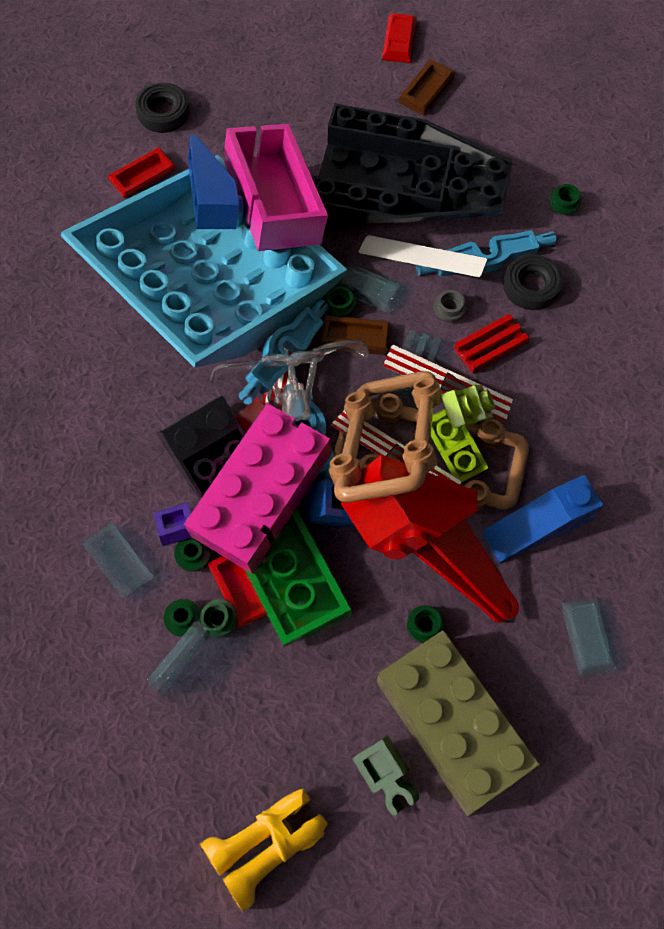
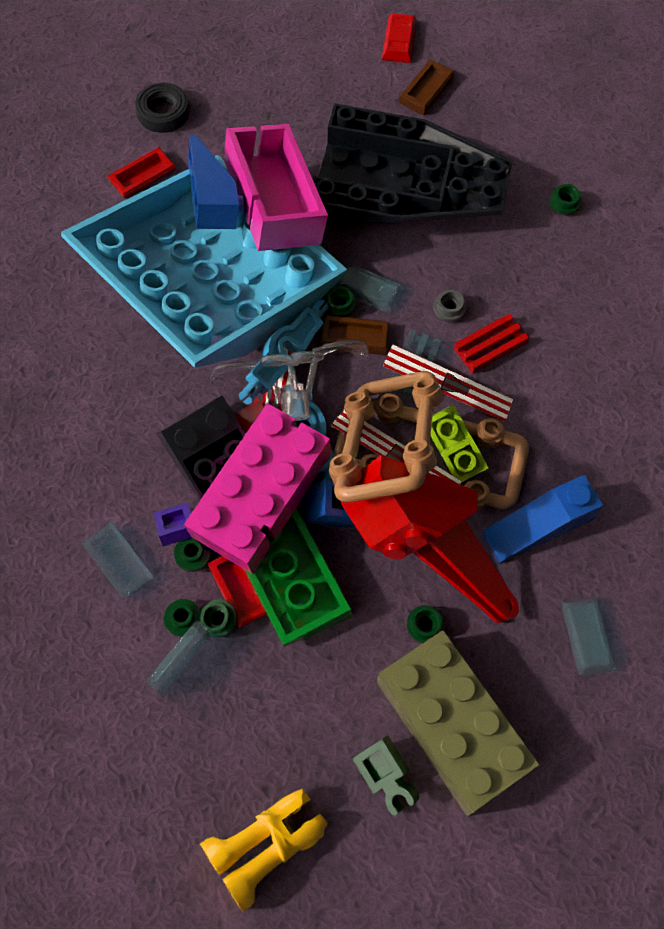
white sticker [359,235,487,277] -> none
dark azure piece [416,230,556,277] -> none
lime slope [441,385,495,429] -> none
black tyre [503,254,563,310] -> none

